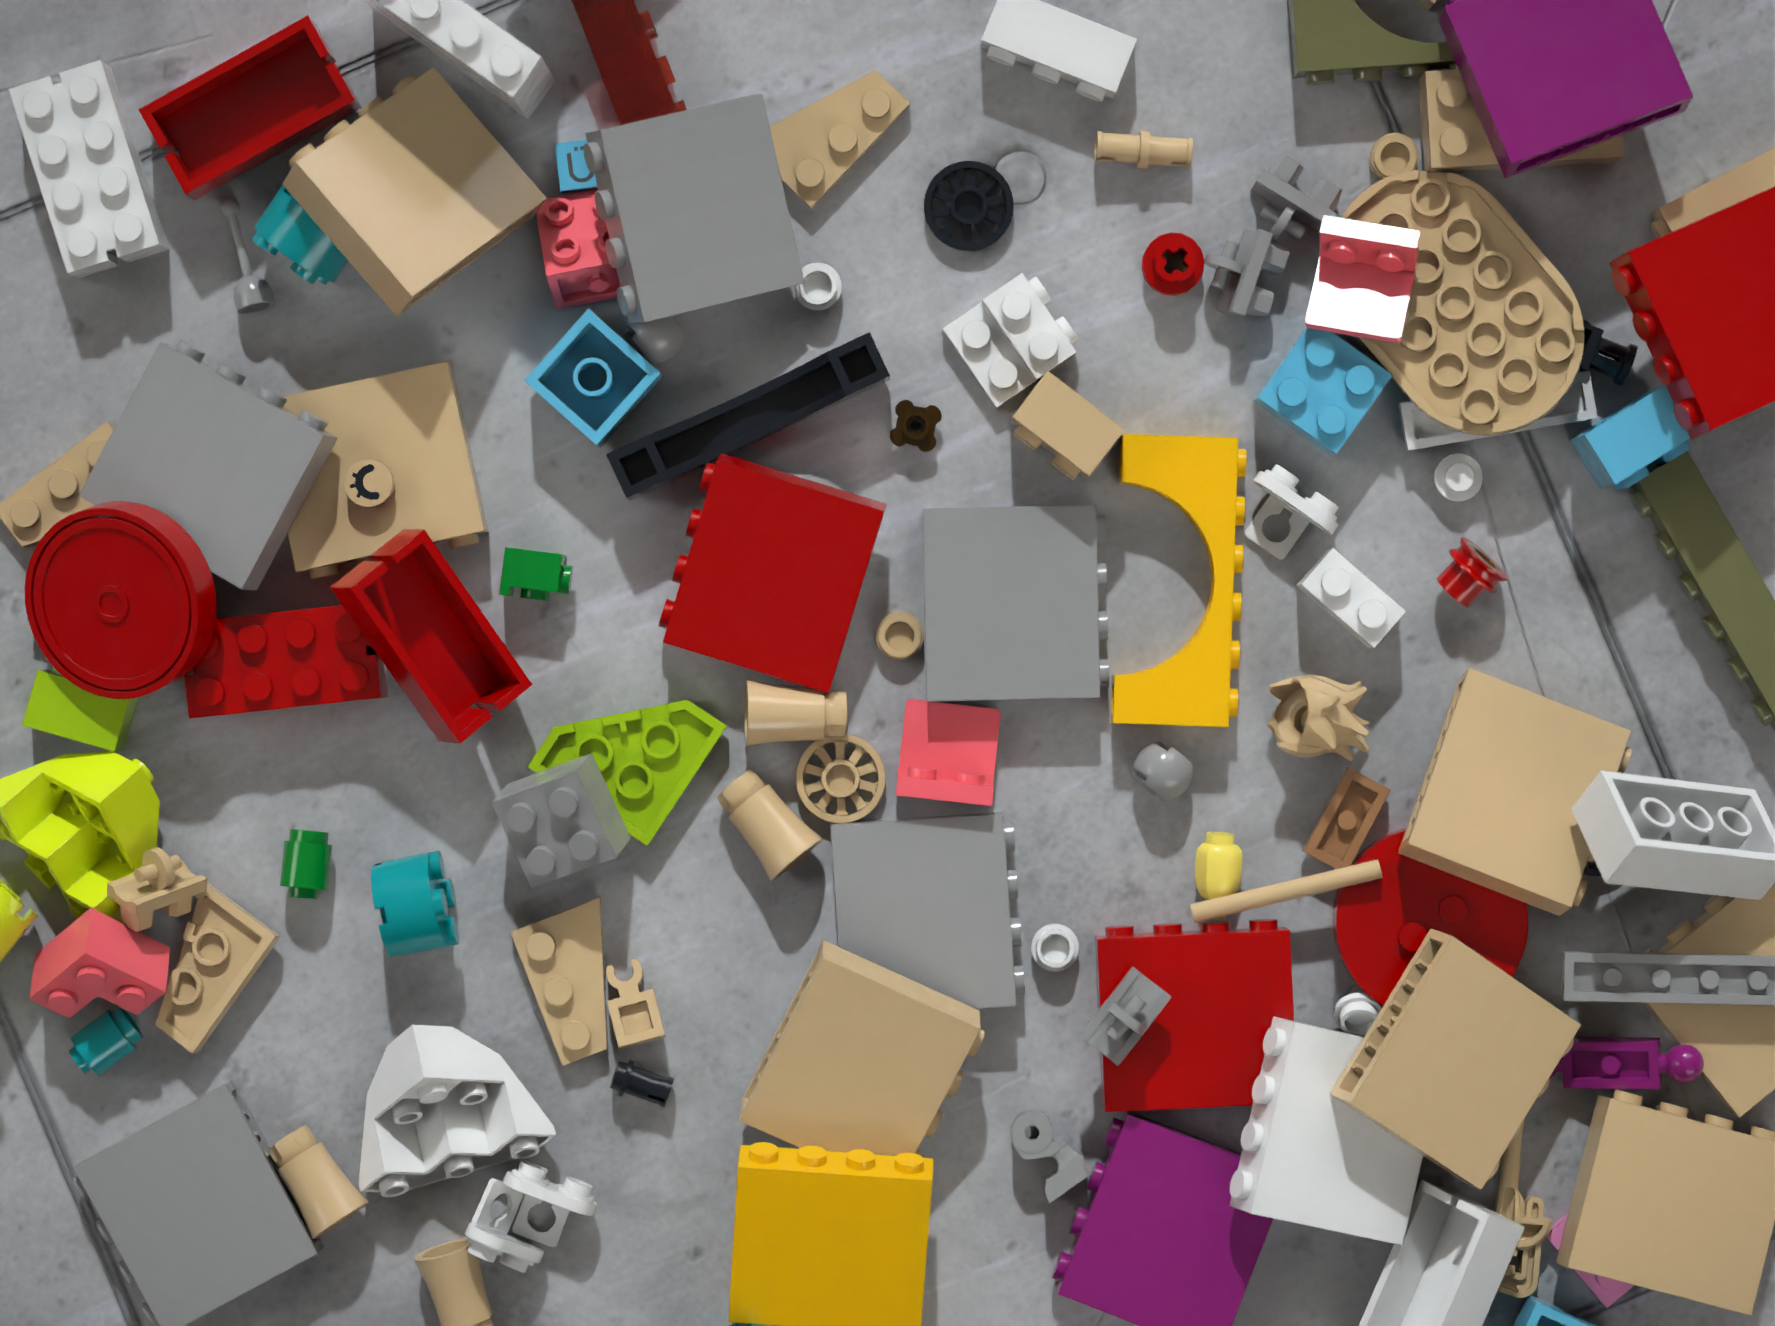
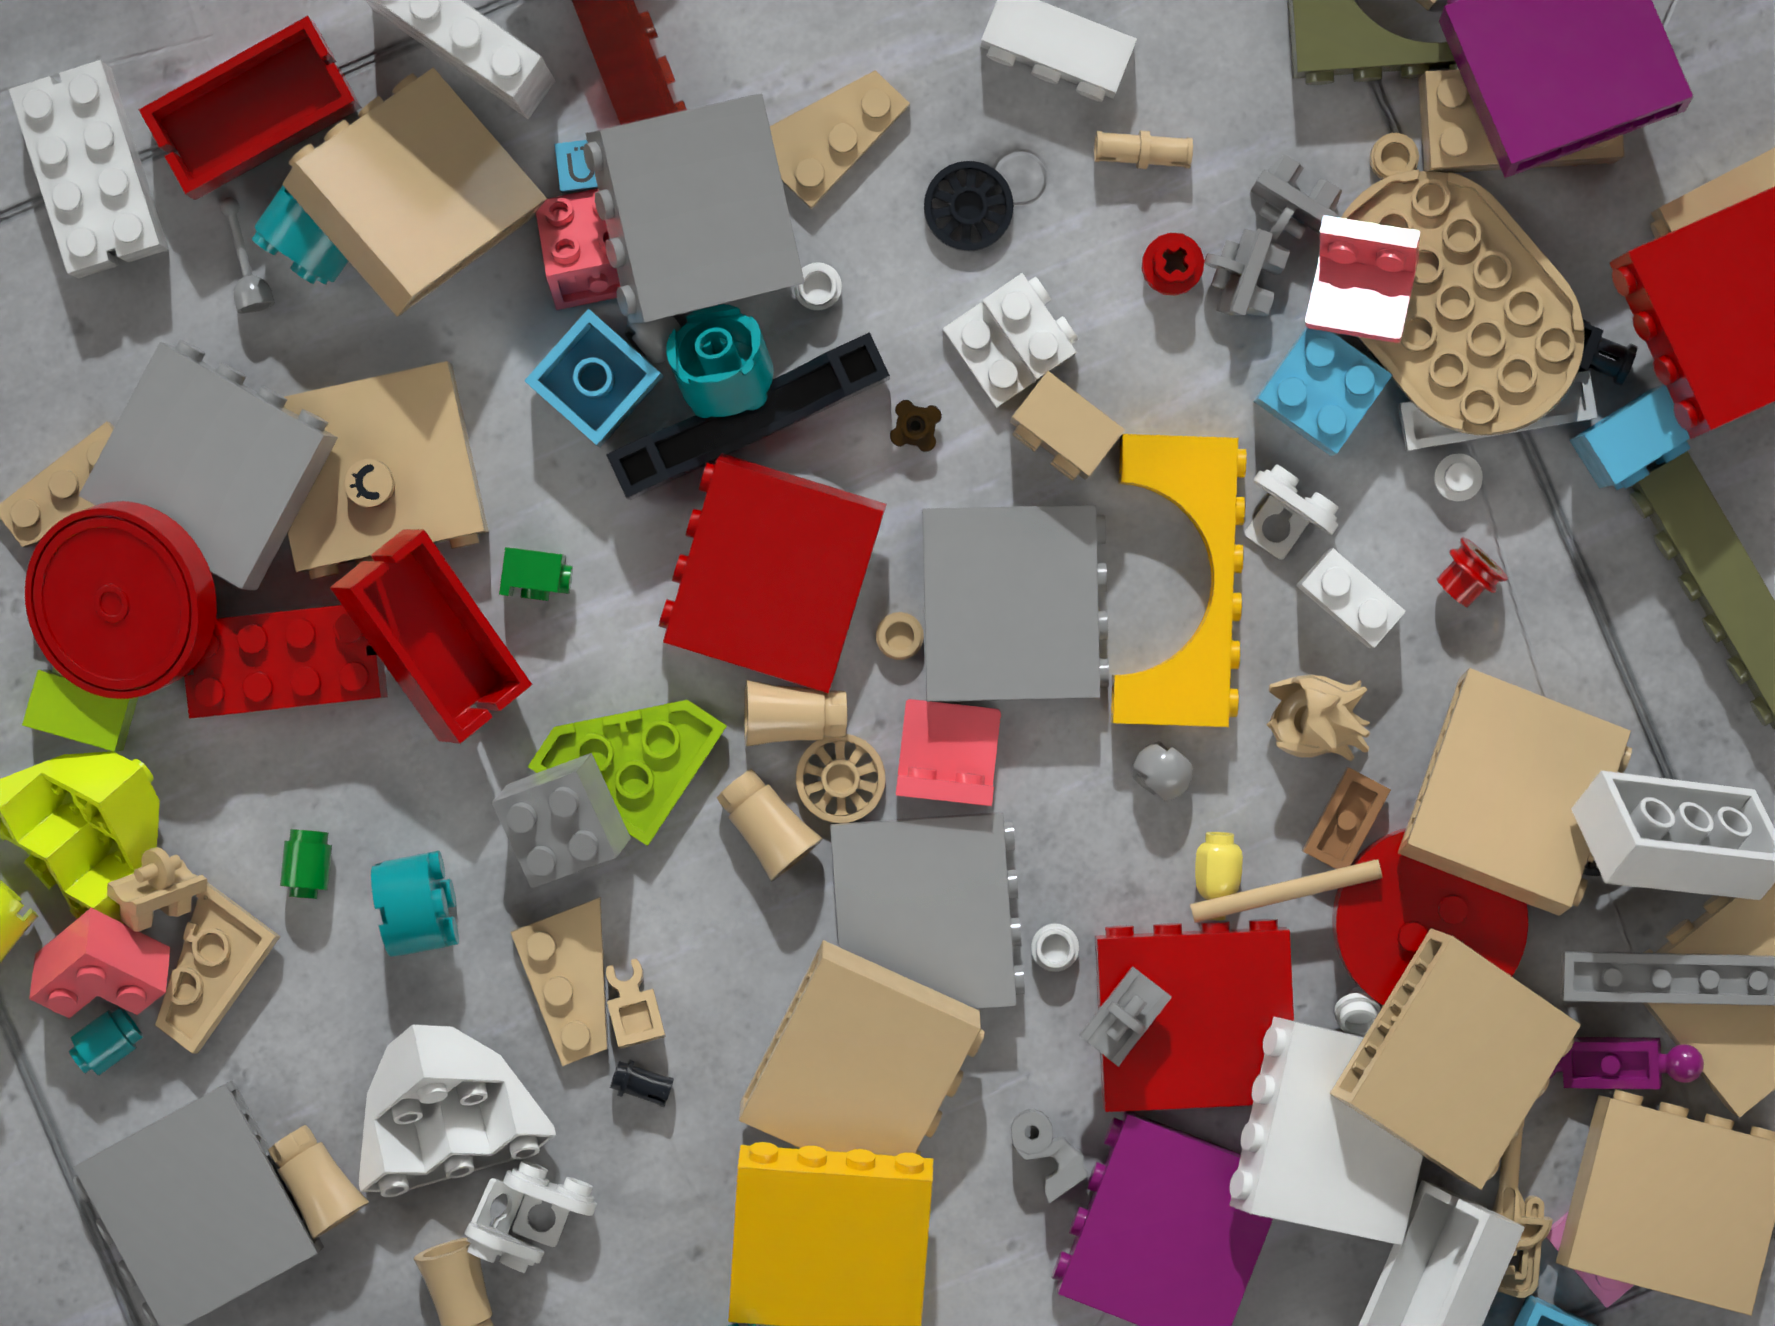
none -> teal brick [666,304,774,418]

